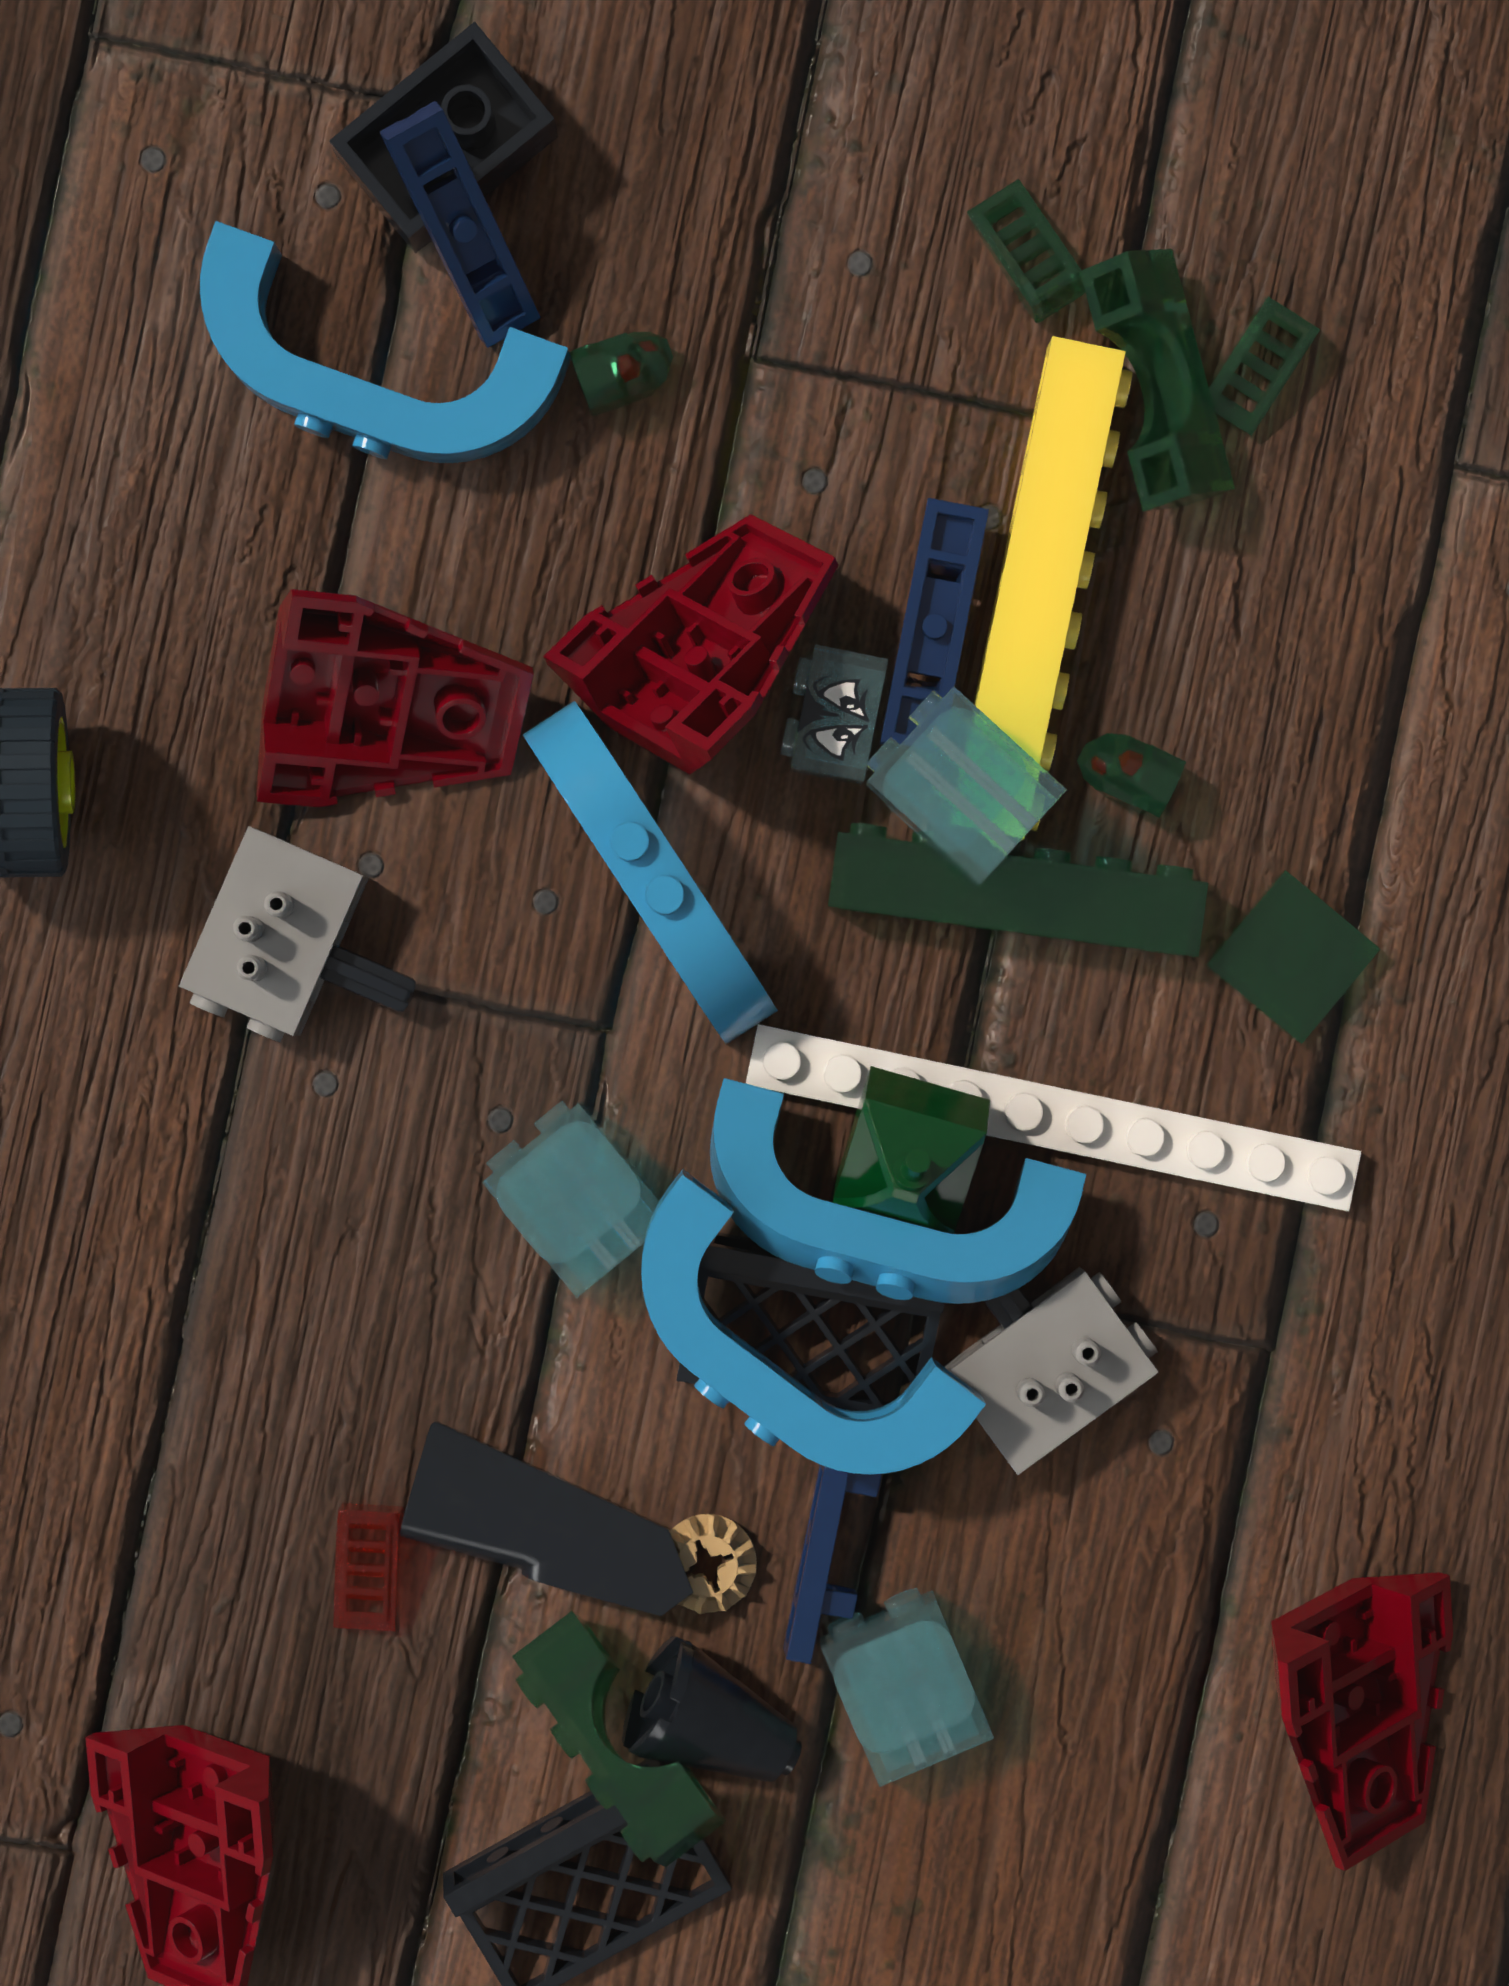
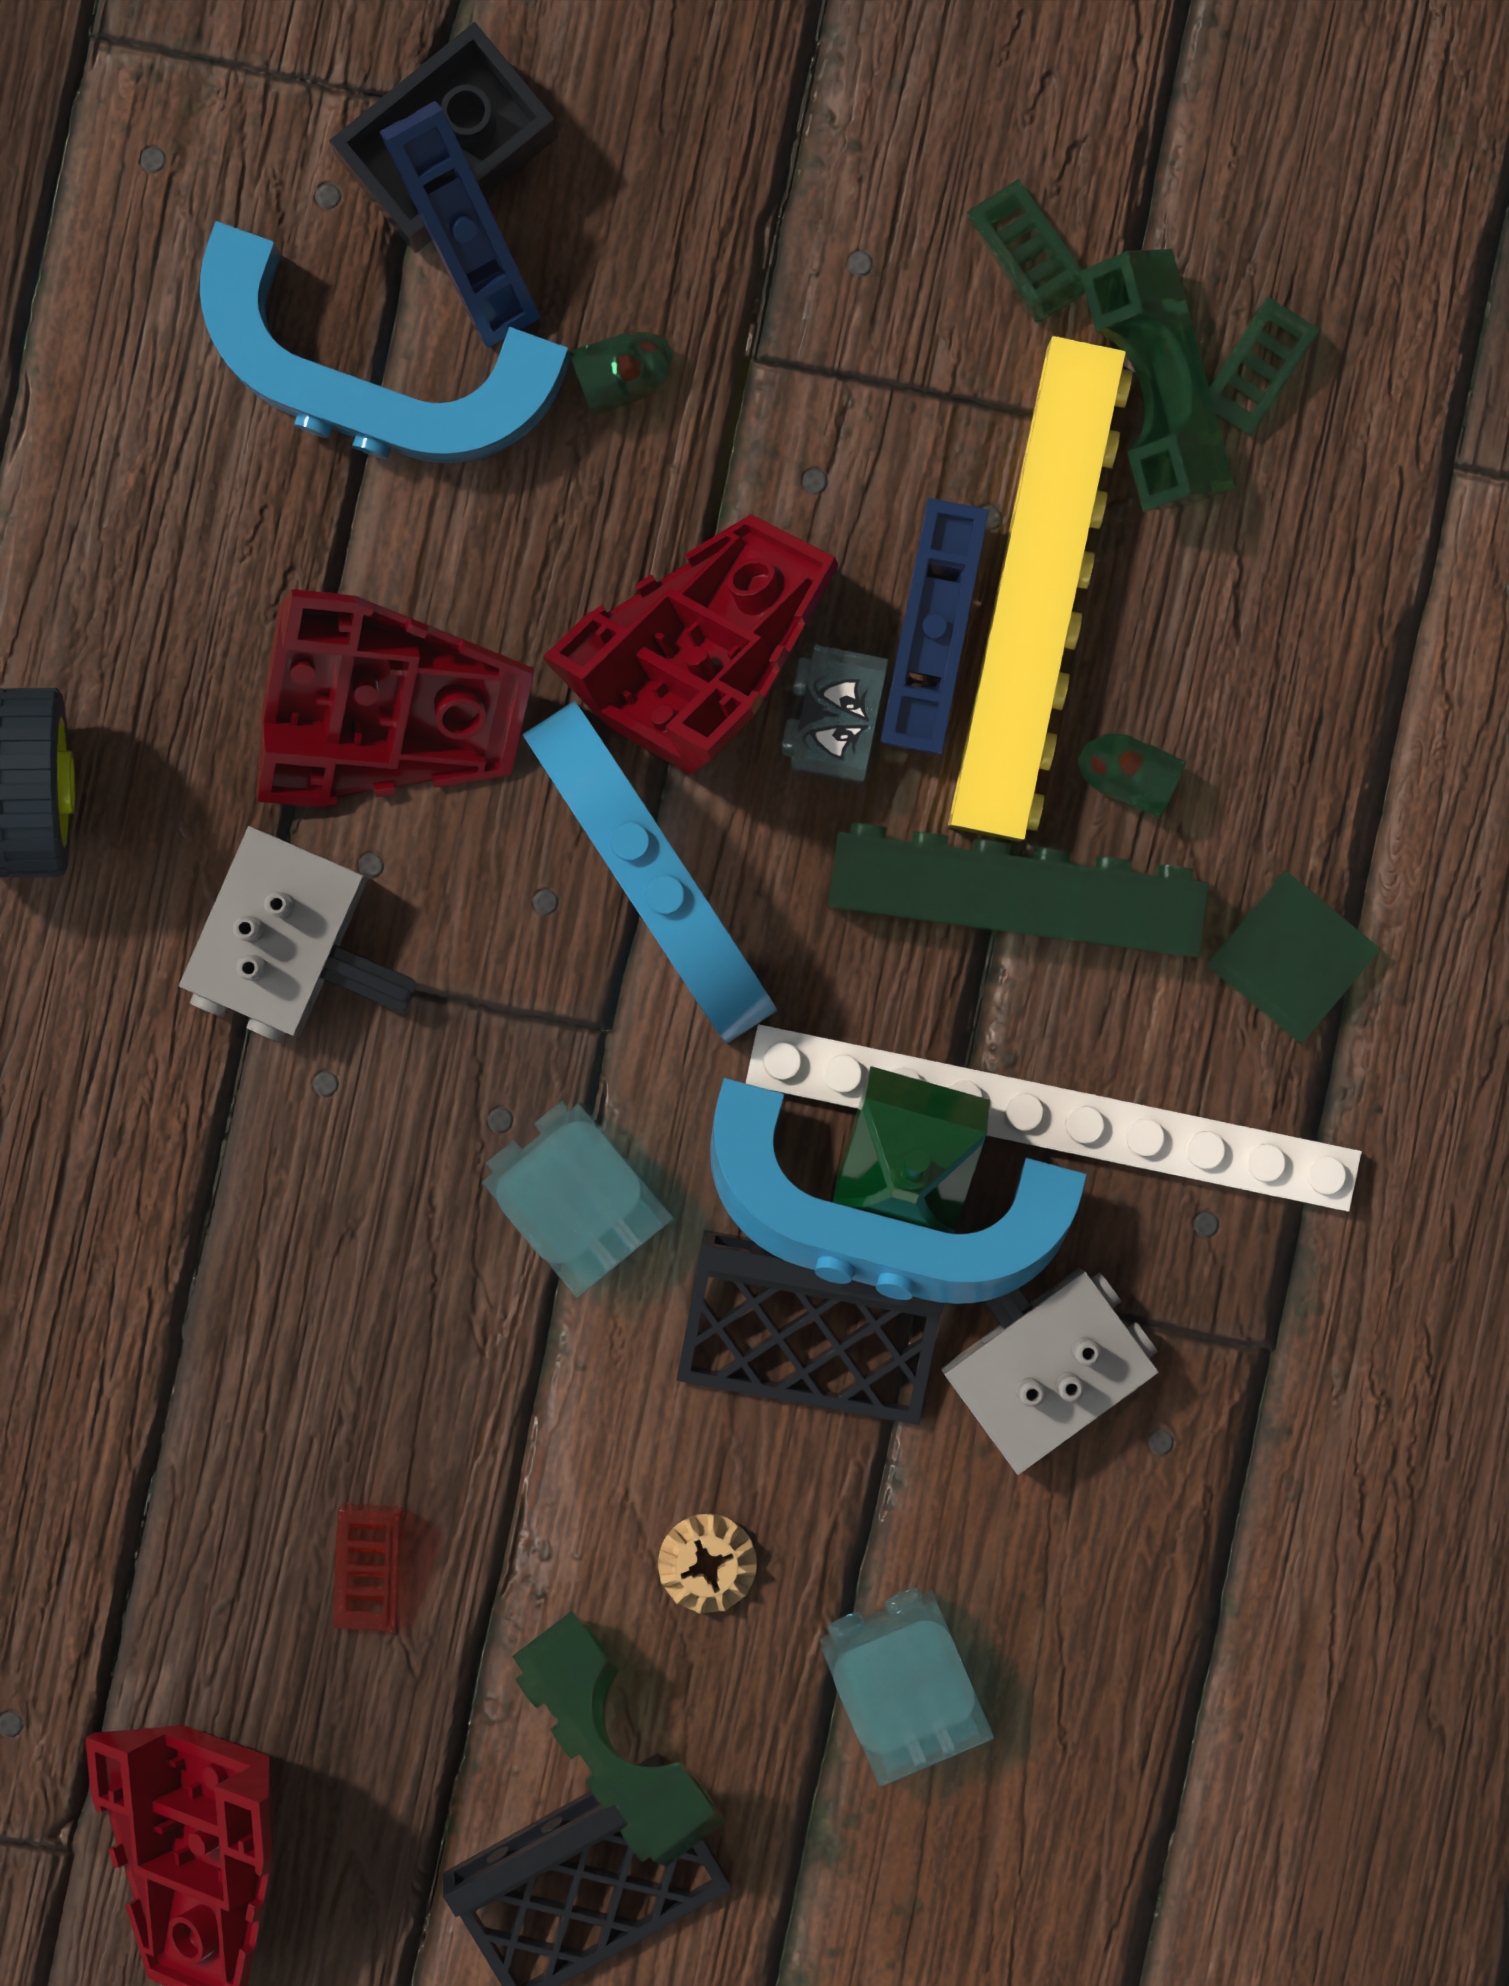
black panel [400,1421,693,1616] -> none
black cone [622,1636,802,1782] -> none
dark azure arch [641,1169,986,1475] -> none
dark blue hinge [783,1464,882,1664] -> none
clear light blue brick [865,687,1067,886] -> none
dark red wedge [1271,1572,1453,1871] -> none

